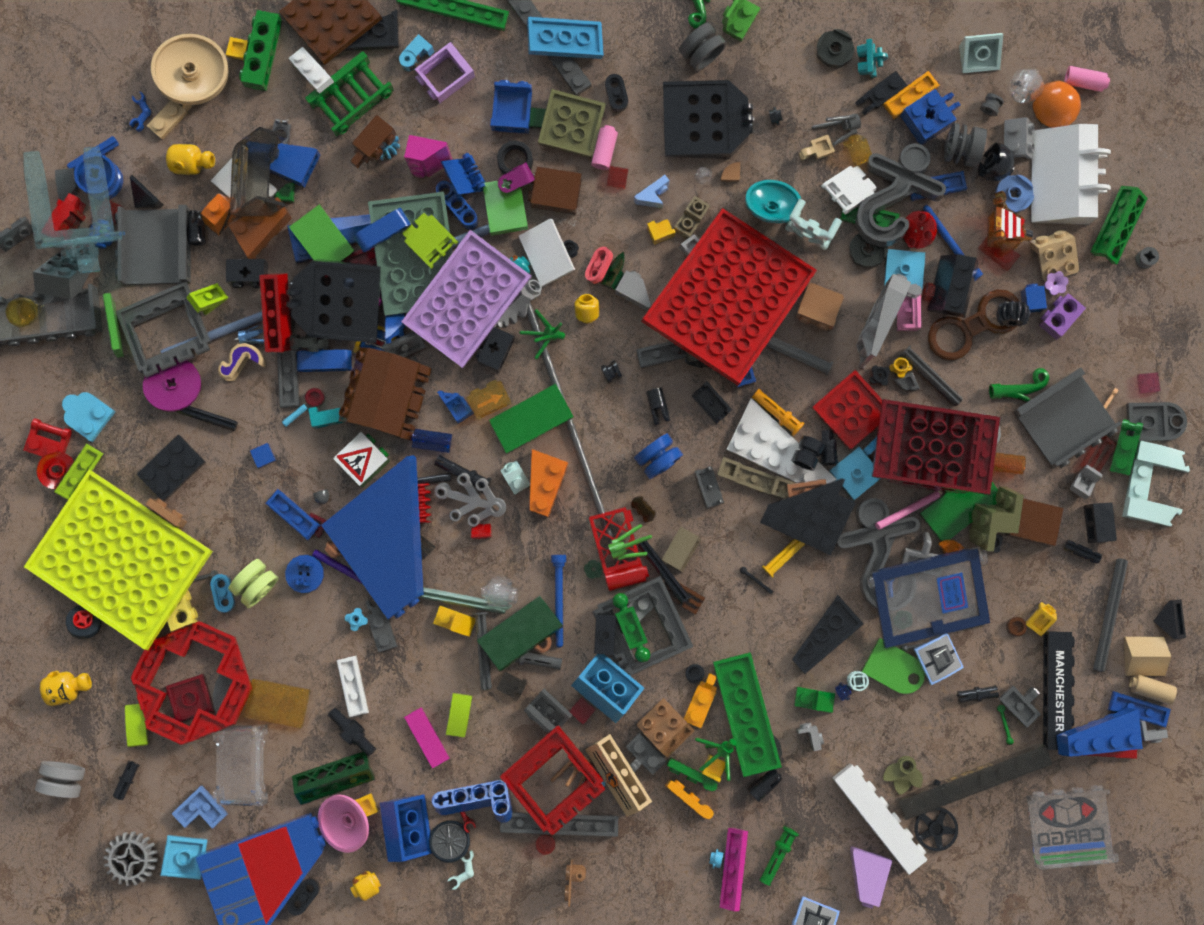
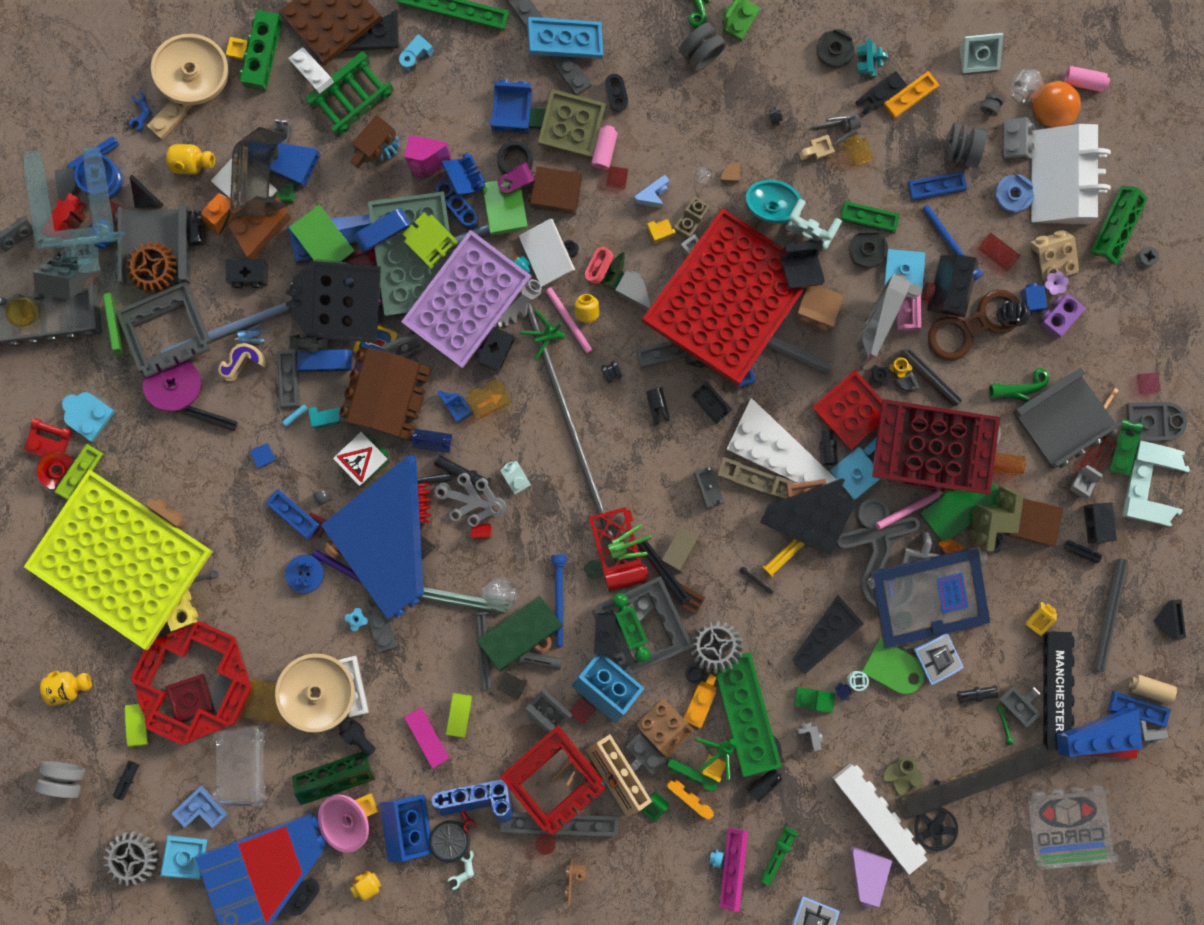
black wheel [66,605,102,639] -> none
black plate [137,434,206,502] -> none
lime slope [186,283,228,315] -> none
dark azure plate [210,574,235,612] -> none
yellowish green wheel [228,559,279,608] -> none
red brick [260,273,293,352] -> none
dark red tile [305,388,325,407] -> none
blue slope [385,313,406,344] -> none
lavender window [415,42,475,103] -> none
yellow slope [433,605,476,637] -> none
green tile [489,383,574,454] -> none
orange wedge [530,449,569,518] -> none
dark brown piece [631,496,656,522] -> none
blue wheel [634,433,683,480] -> none
black hinge [663,80,754,159] -> none
light orange pin [752,389,805,436] -> none
black wheel [791,436,825,471] -> none
white plate [821,166,877,214] -> none
dark grey piece [855,144,946,247] -> none
blue hinge [900,89,961,145] -> none
red plate [903,211,937,249] -> none
black cylinder [978,142,1015,182] -> none
torso [987,191,1033,252] -> none
reddish brown tile [1006,617,1027,636] -> none
tan slope [1124,637,1171,676] -> none
none -> dark orange gear [125,241,178,293]
none -> tan dish [275,654,355,733]
none -> bright pink bar [545,287,593,354]
none -> green slope [640,792,669,823]
none -> light grey gear [691,621,744,674]
none -> black bracket [779,240,825,289]

